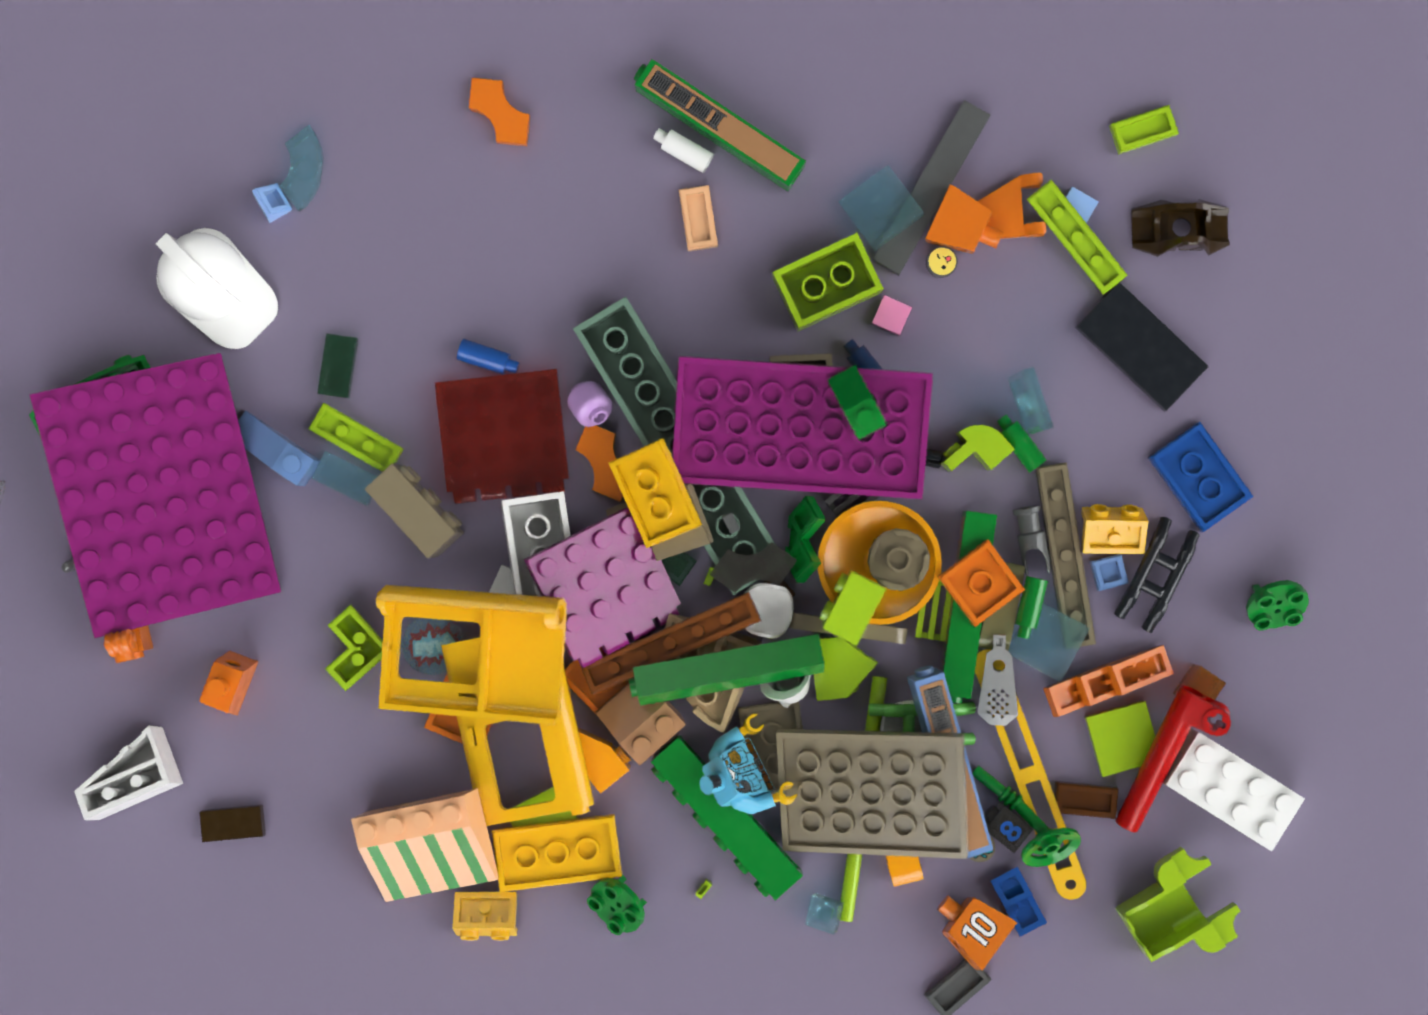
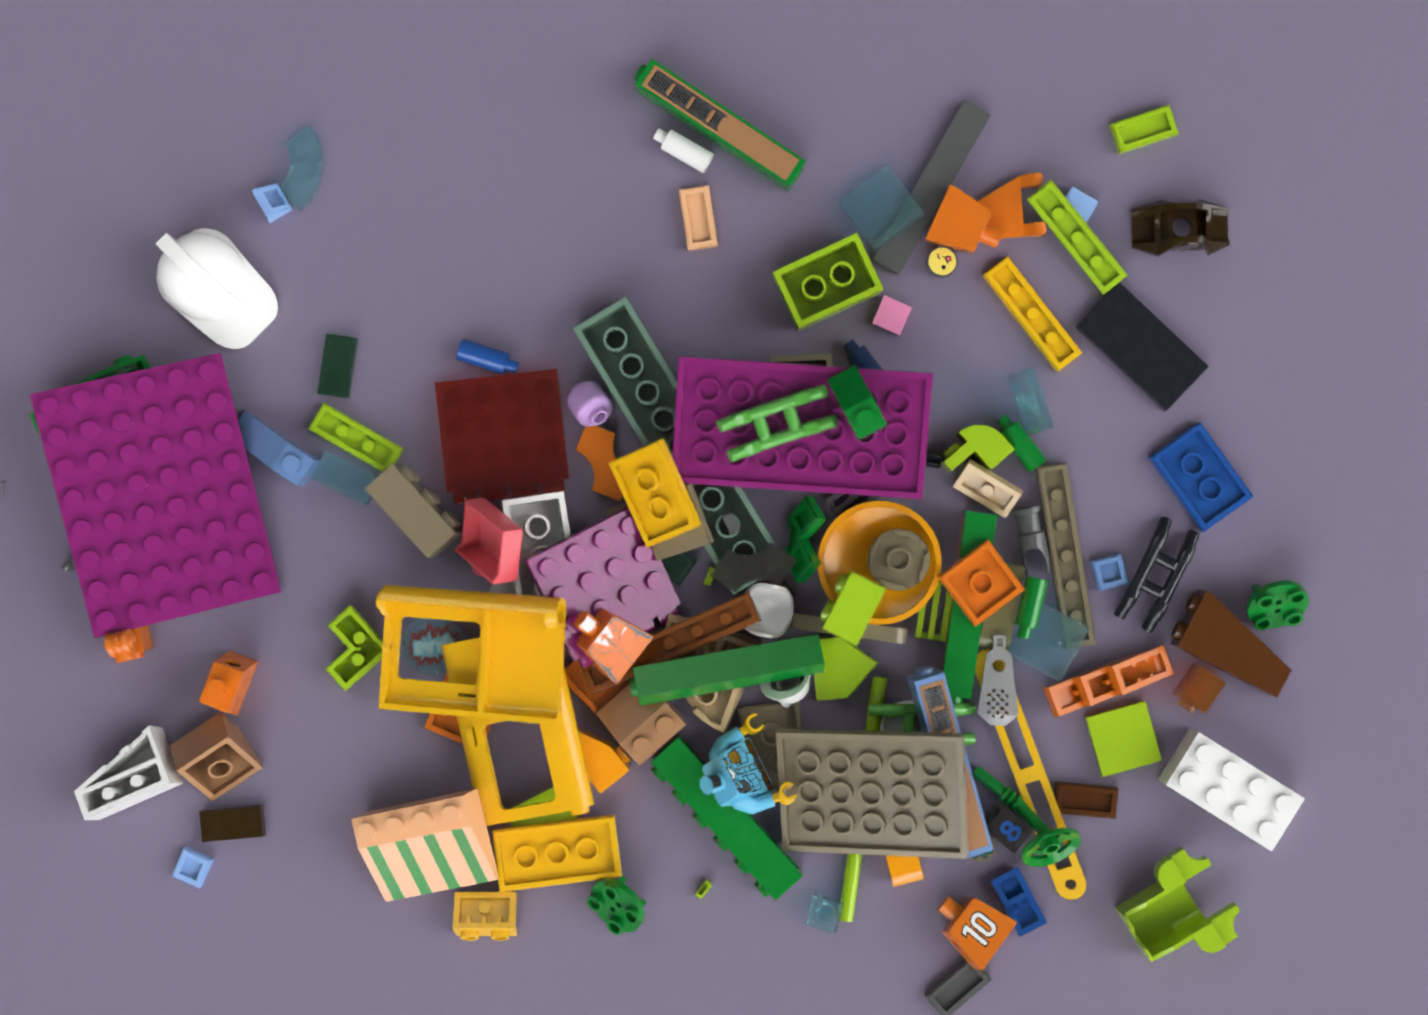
orange tile [469,78,530,146] -> none
yellow bracket [1081,504,1148,554] -> none
red axle [1115,684,1231,832] -> none
none -> medium nougat slope [170,712,263,801]
none -> light blue tile [172,846,214,888]
none -> coral container [455,497,523,584]
none -> orange torso [574,608,653,685]
none -> bright green piece [716,385,838,462]
none -> tan plate [953,459,1023,518]
none -> yellow tile [982,256,1082,372]
none -> reddish brown slope [1171,590,1292,698]

